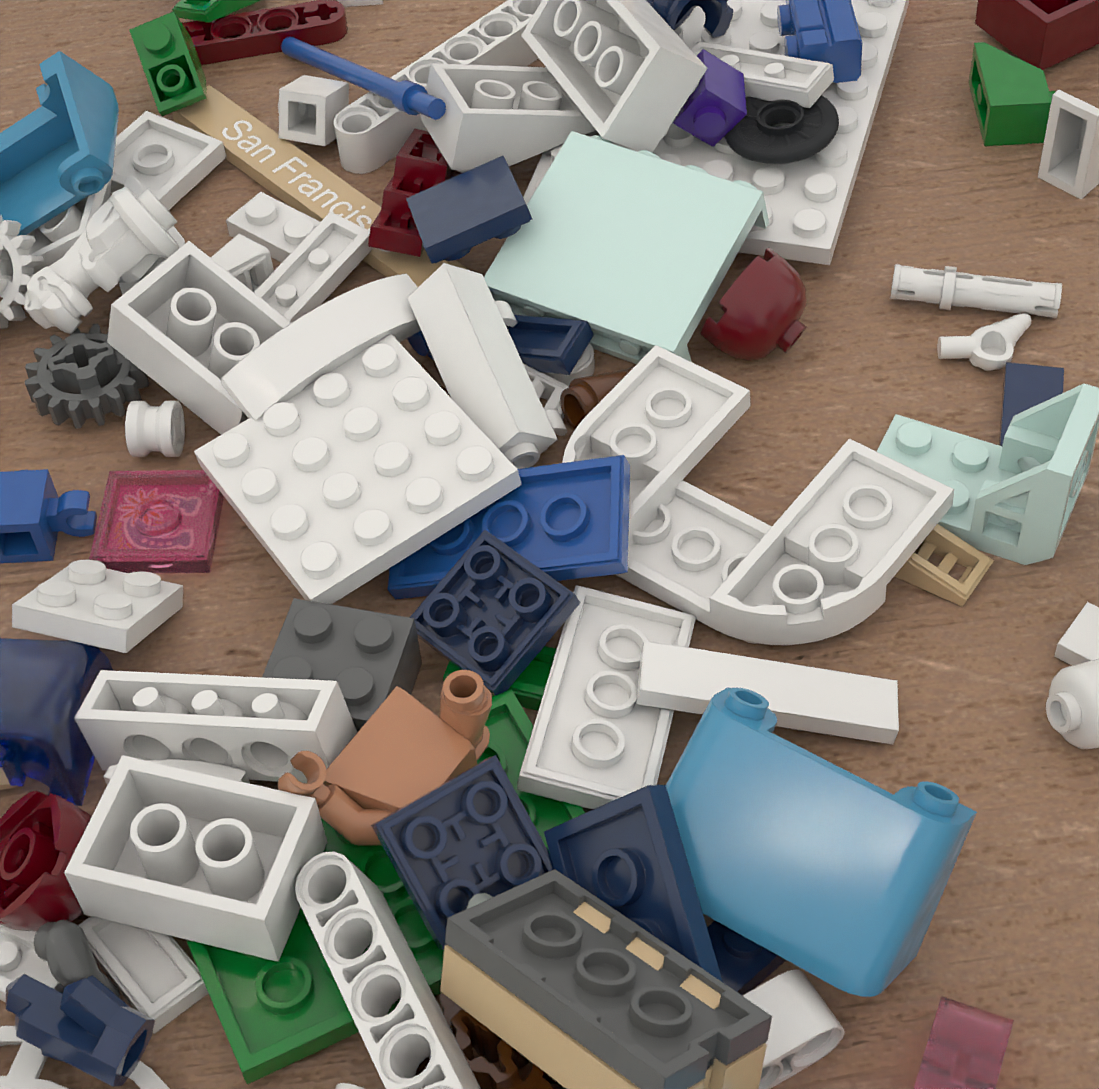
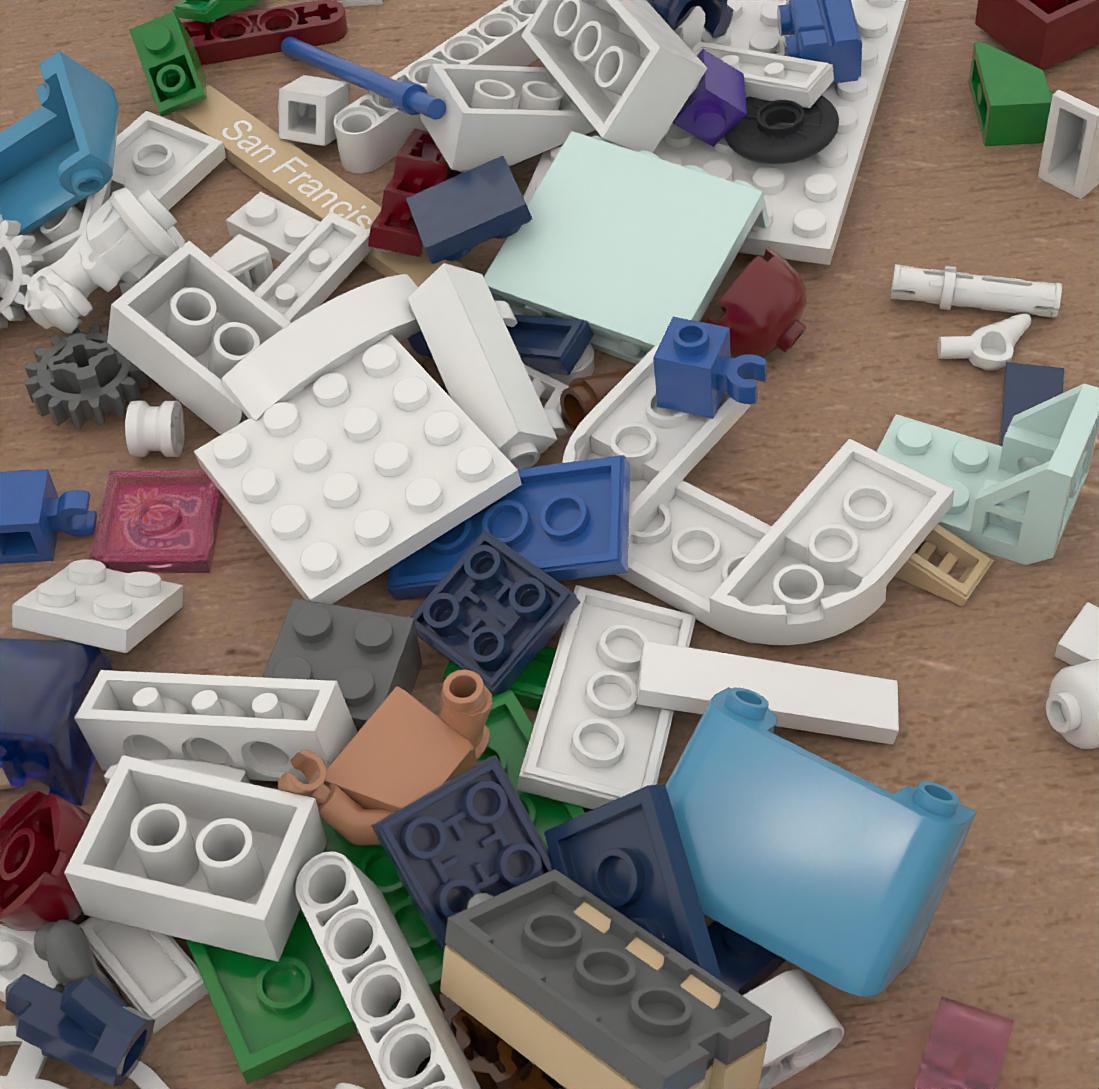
none -> blue brick [653,317,767,419]

